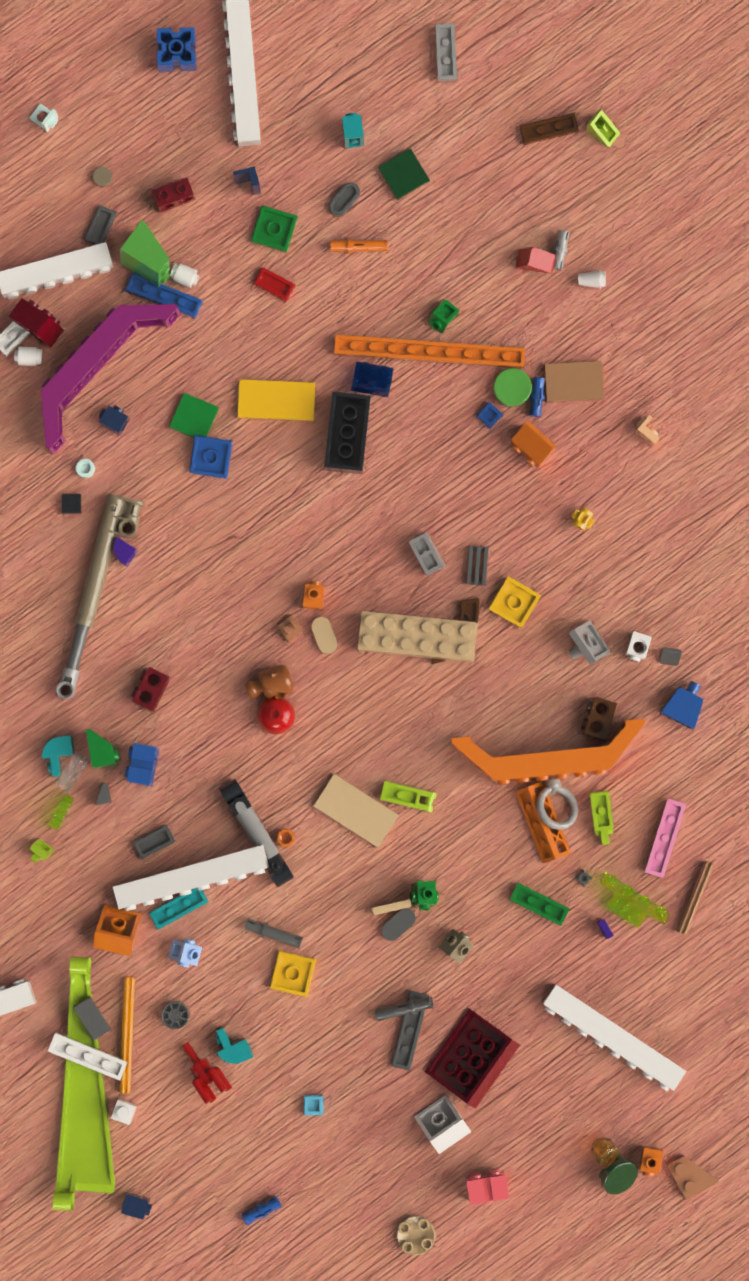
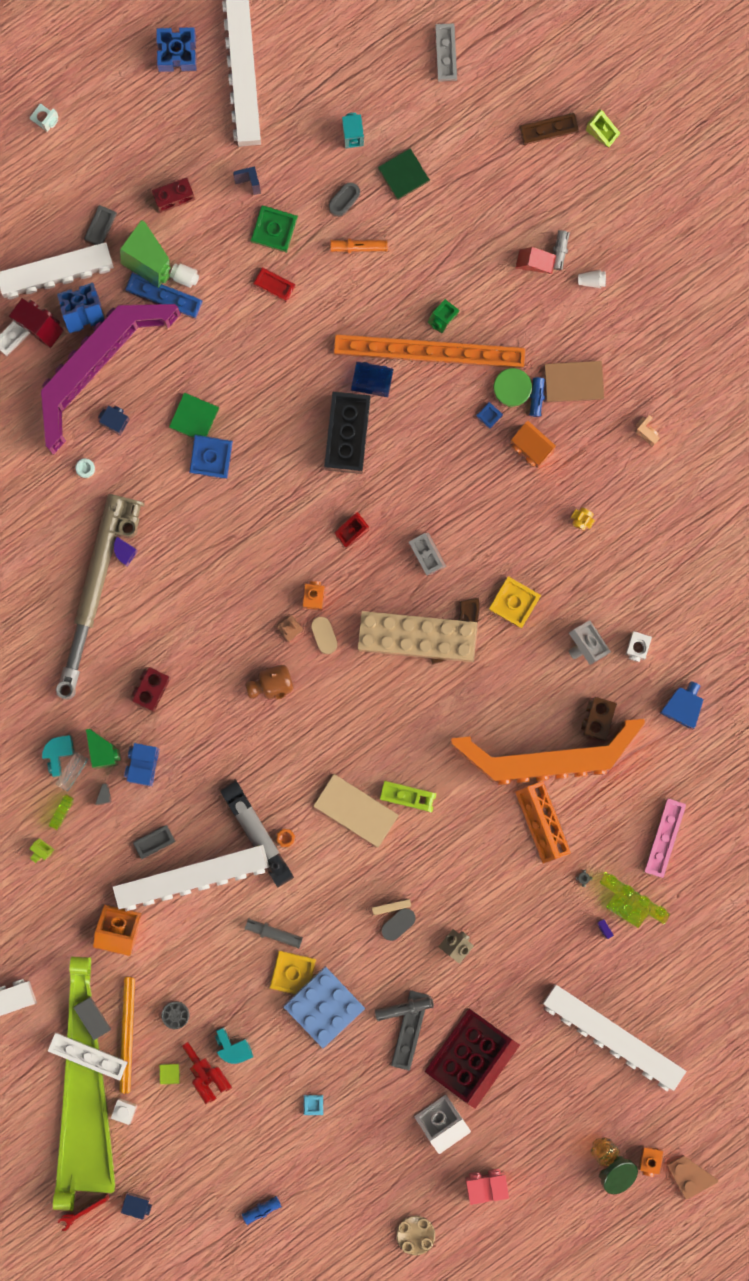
white brick [14,346,42,366] -> none
black tile [62,494,82,514] -> none
dark tan tile [93,167,112,187] -> none
teal tile [149,887,209,930] -> none
light blue brick [168,938,202,967] -> none
yellow tile [238,379,316,421] -> none
red cylinder [257,698,295,735] -> none
green brick [409,881,439,911] -> none
dark grey tile [467,546,489,586] -> none
green plate [509,883,570,926] -> none
light grey piece [536,779,578,830] -> none
lime hinge [589,791,614,845] -> none
dark grey slope [659,648,682,666] -> none
medium nougat axle [677,861,713,935] -> none
none -> blue brick [57,282,105,333]
none -> red flag [57,1194,110,1231]
none -> lime tile [159,1064,180,1084]
none -> medium blue plate [283,966,365,1048]
none -> red slope [335,512,369,548]

